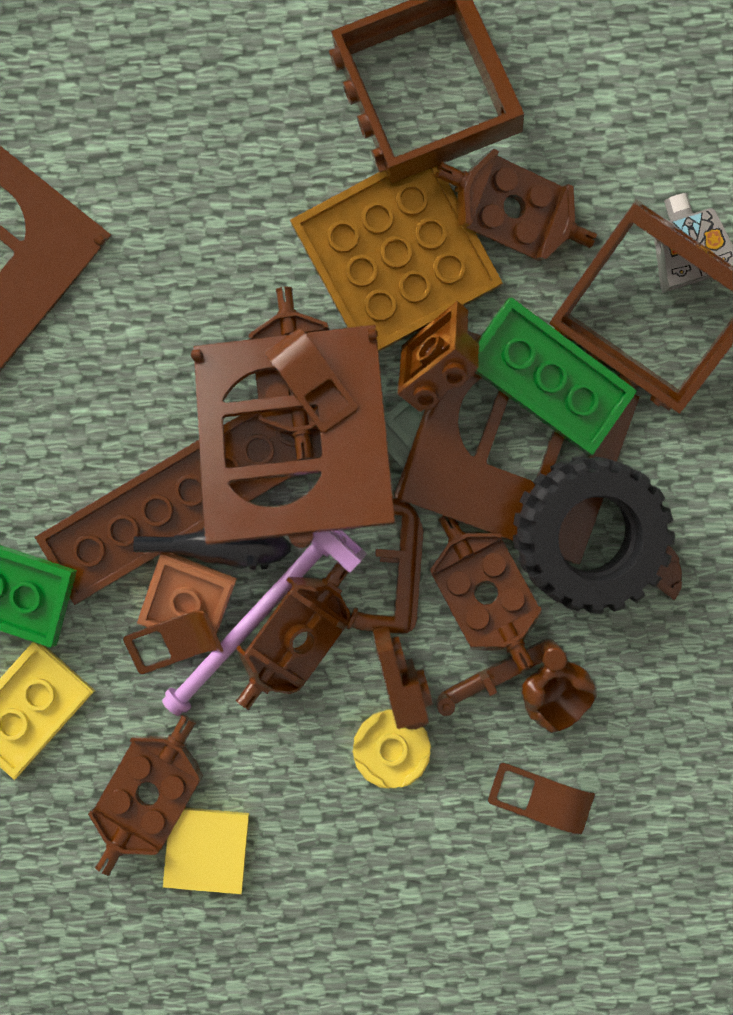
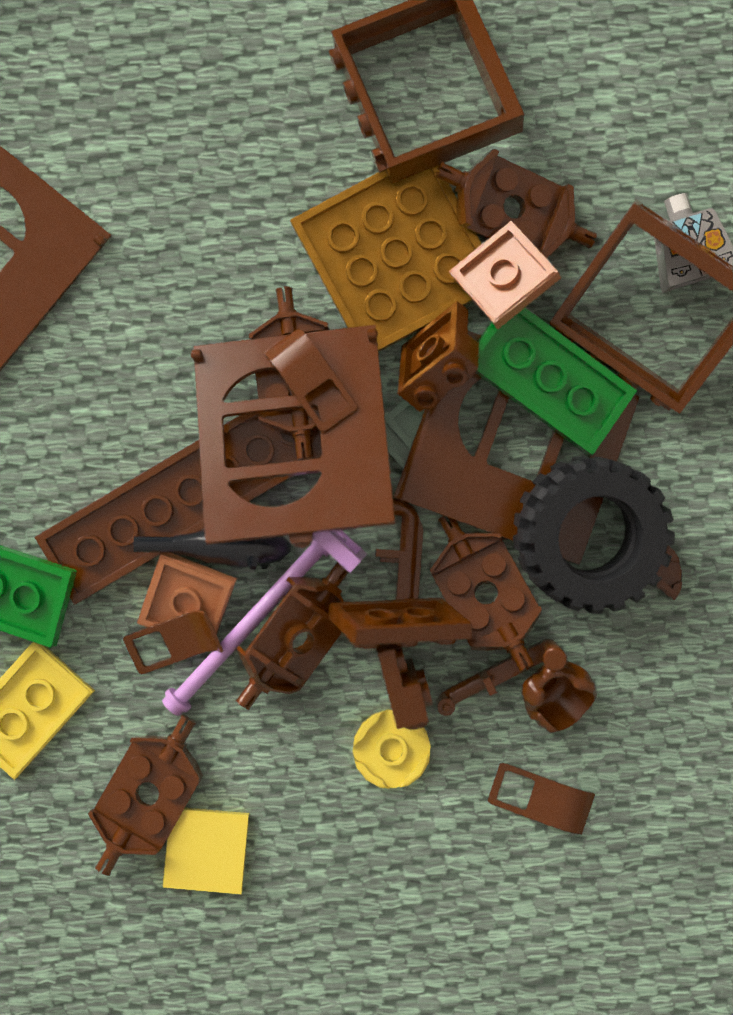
none -> reddish brown plate [329,598,472,650]
none -> tile [449,221,561,329]

